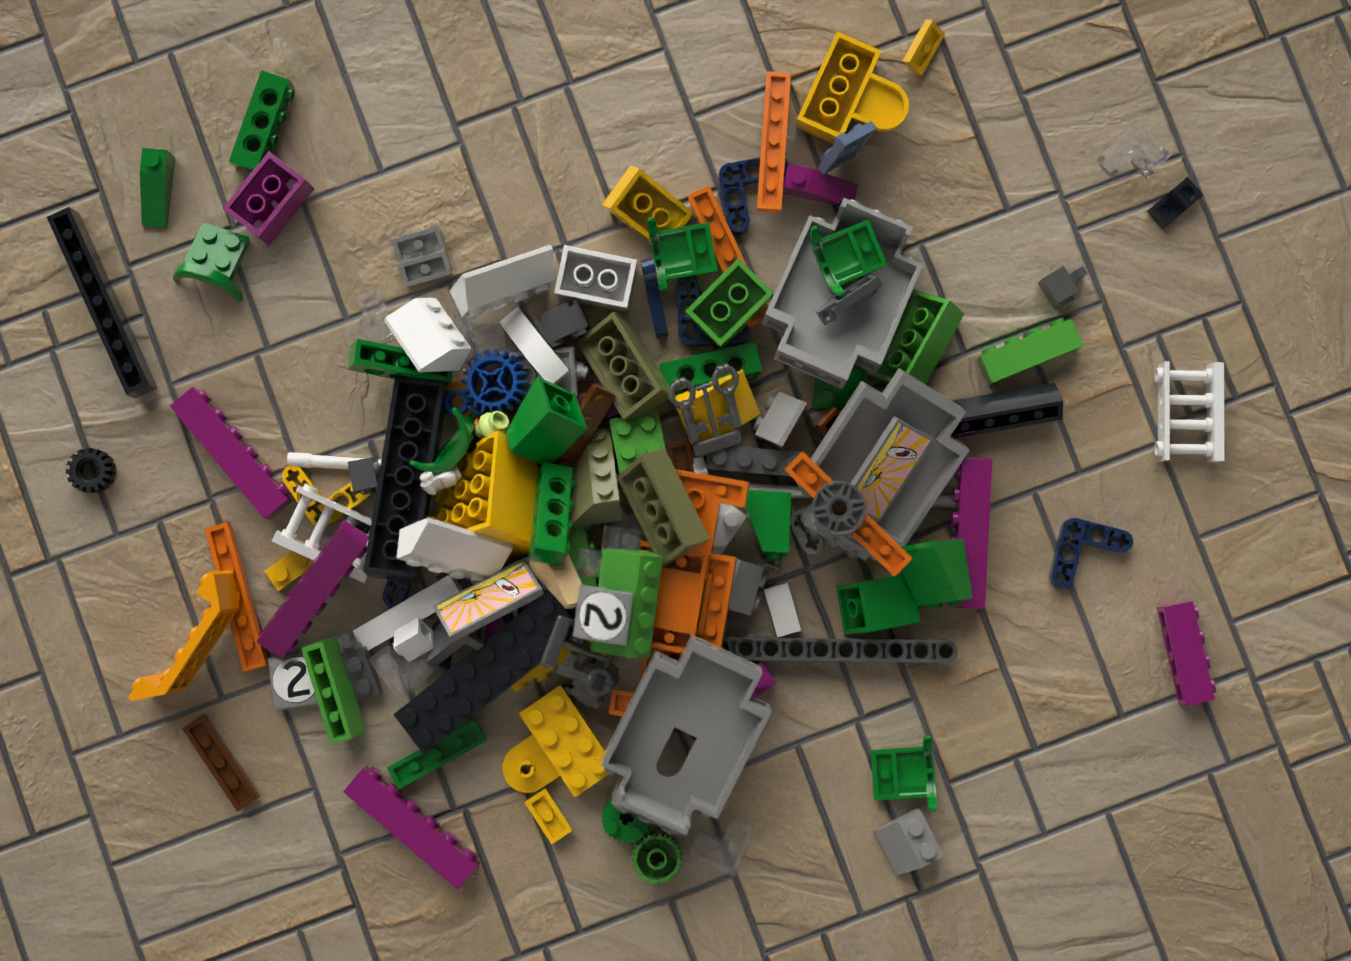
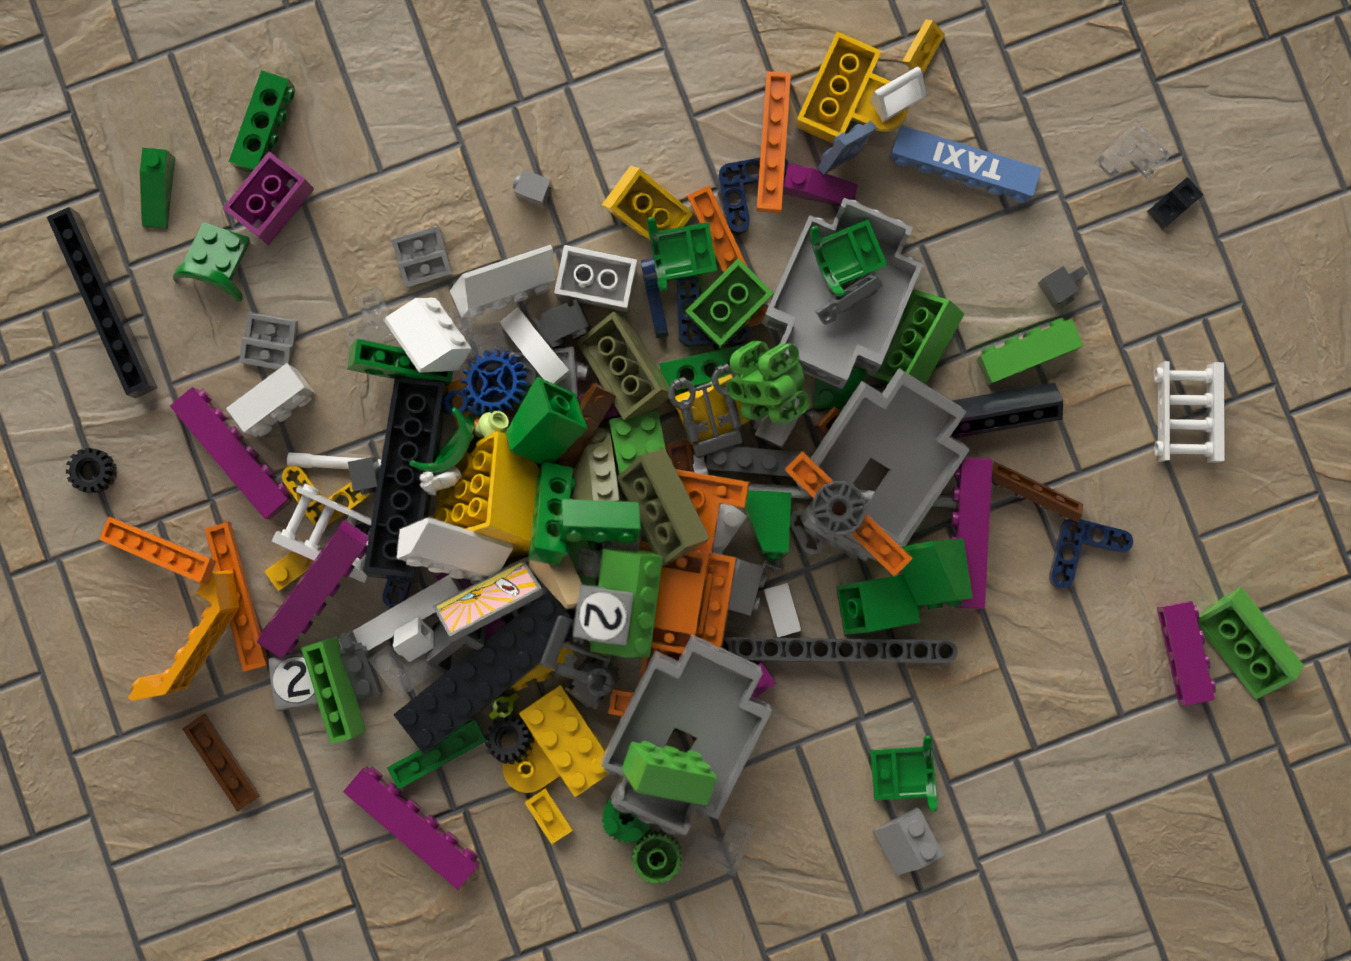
tile [851,416,934,522] -> none
none -> orange plate [99,516,217,585]
none -> white brick [226,363,315,437]
none -> light grey slope [239,312,298,369]
none -> black tyre [485,716,534,765]
none -> lime piece [489,692,520,720]
none -> light grey brick [513,169,552,208]
none -> green brick [558,499,641,543]
none -> bright green brick [622,741,718,806]
none -> bright green piece [726,341,809,424]
none -> white tile [870,67,926,122]
none -> medium blue brick [889,125,1042,203]
none -> reddish brown plate [991,461,1083,523]
none -> bright green slope [1197,587,1304,699]

